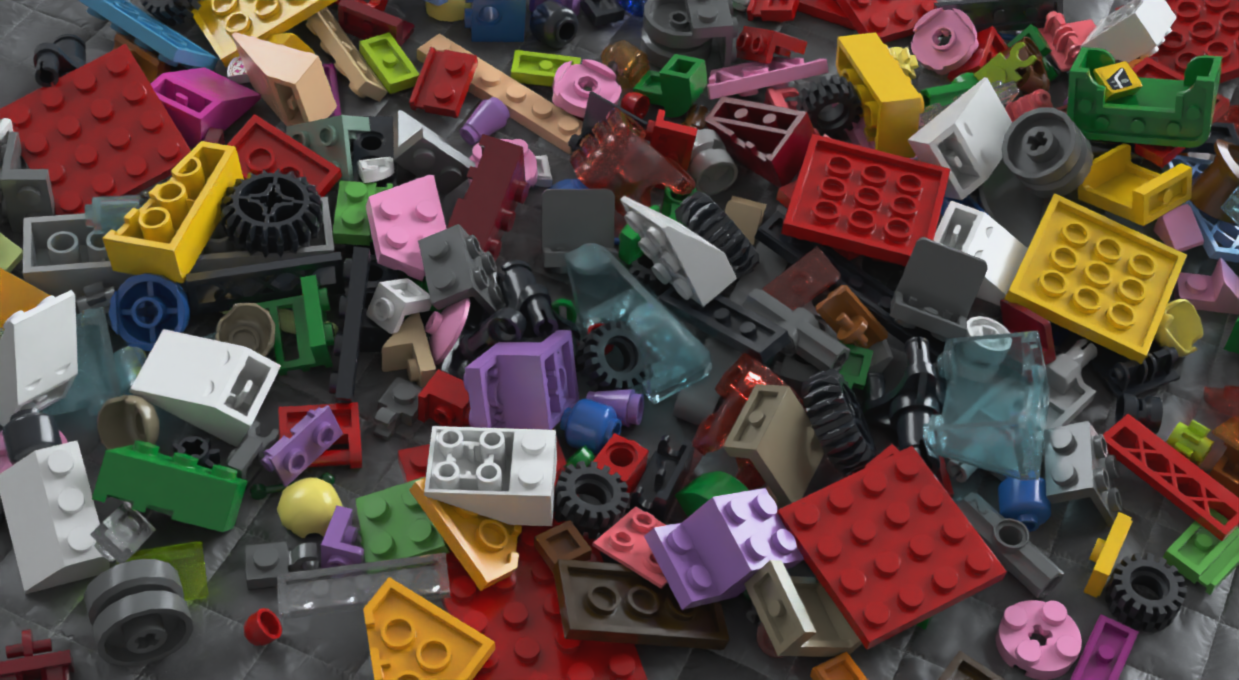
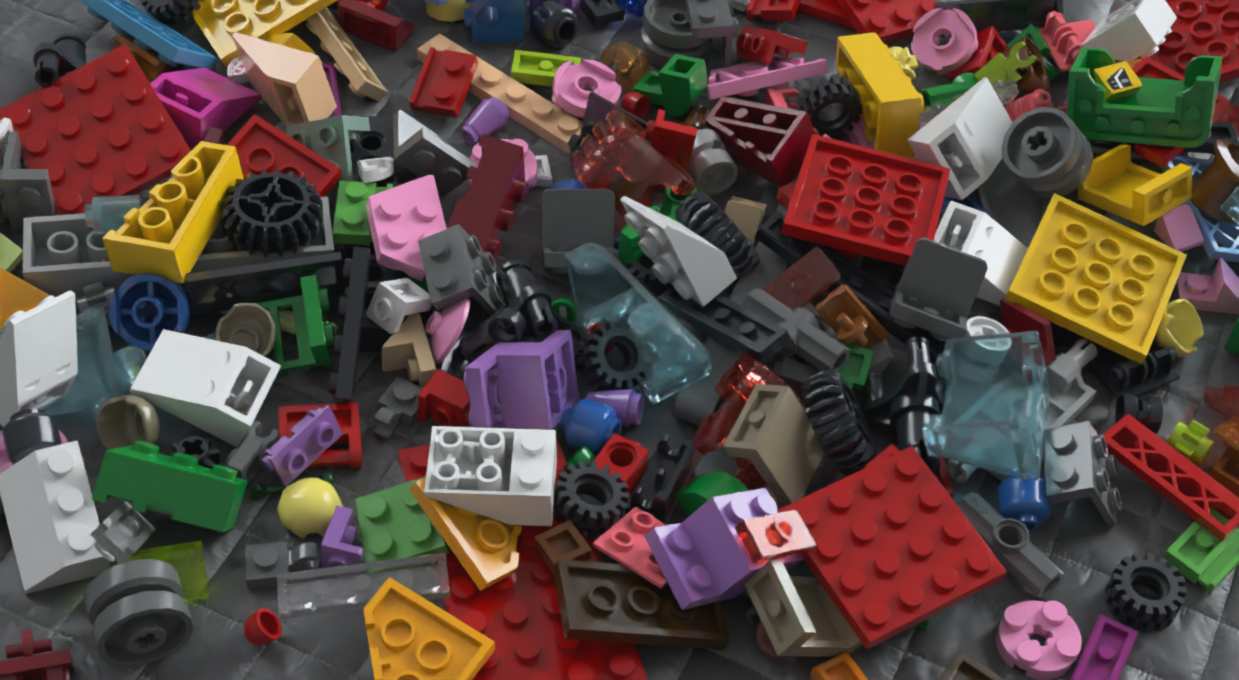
lime plate [359,32,420,94] -> none
yellow plate [1083,512,1133,598] -> none
none -> clear red plate [734,509,816,564]

